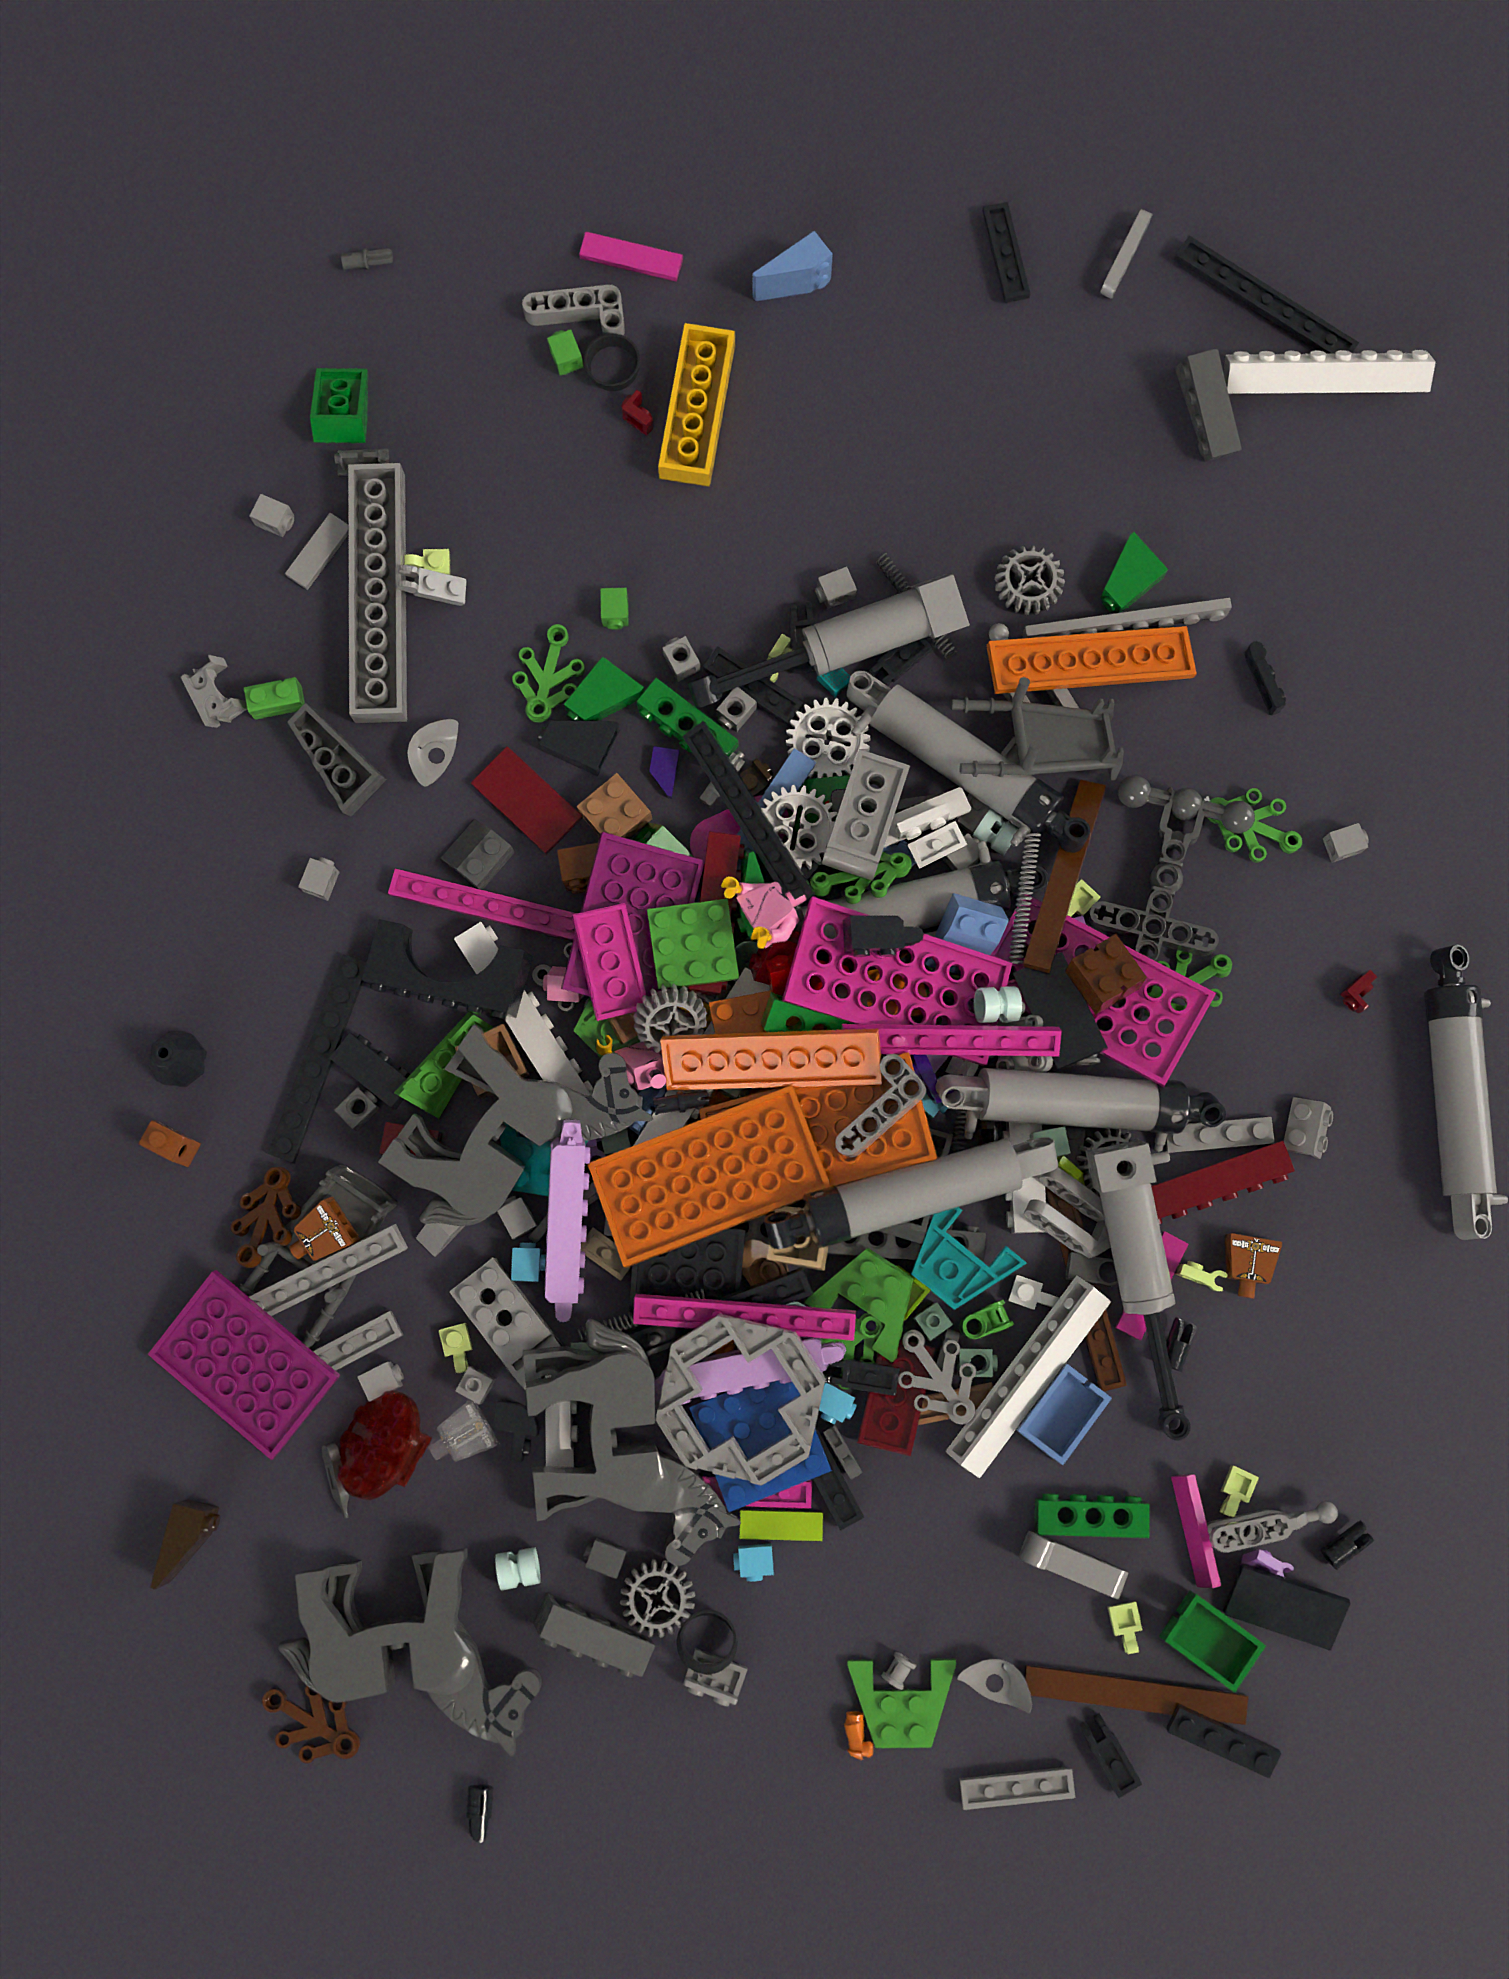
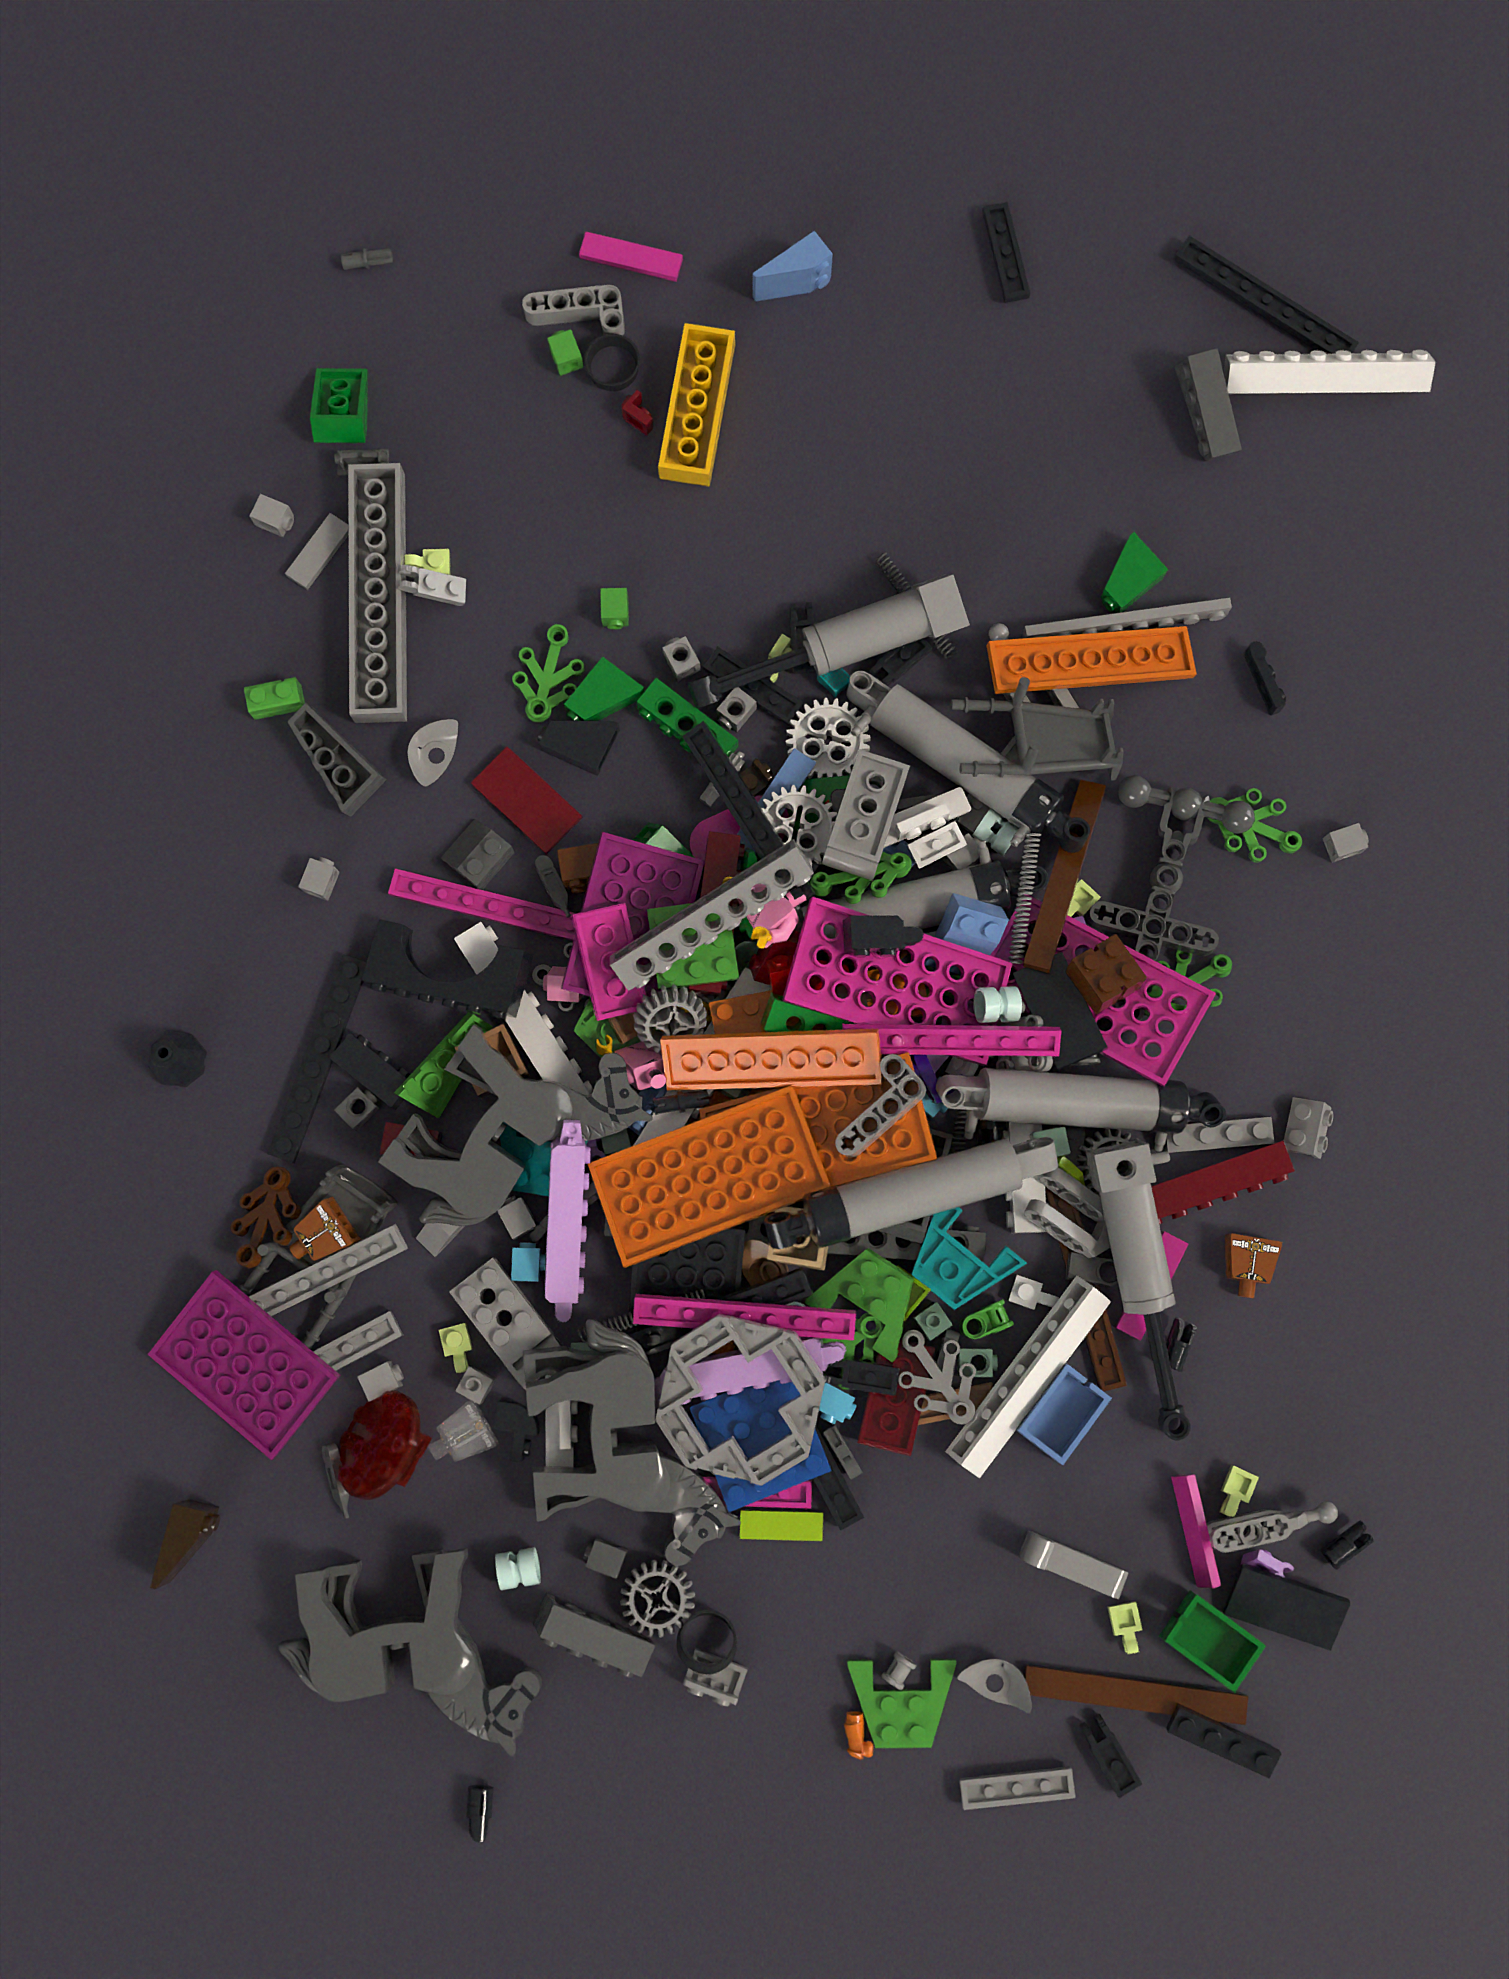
dark orange torso [139,1120,202,1167] -> none
light grey piece [181,655,248,728] -> none
reddish brown plant [262,1685,360,1763] -> none
medium nougat brick [577,773,652,839] -> none
dark tan plate [580,1227,632,1281] -> none
dark purple tile [649,746,680,799] -> none
medium azure brick [733,1543,774,1582] -> none
light grey brick [815,567,857,609] -> none
light grey gear [994,545,1065,615] -> none
green brick [1035,1493,1149,1538] -> none
light grey beam [1100,209,1153,299] -> none
yellowish green plate [1175,1261,1228,1291] -> none
dark red bracket [1340,970,1377,1013] -> none
light grey piece [1425,944,1508,1240] -> none
none -> dark grey piece [535,855,571,918]
none -> light grey brick [610,839,814,991]

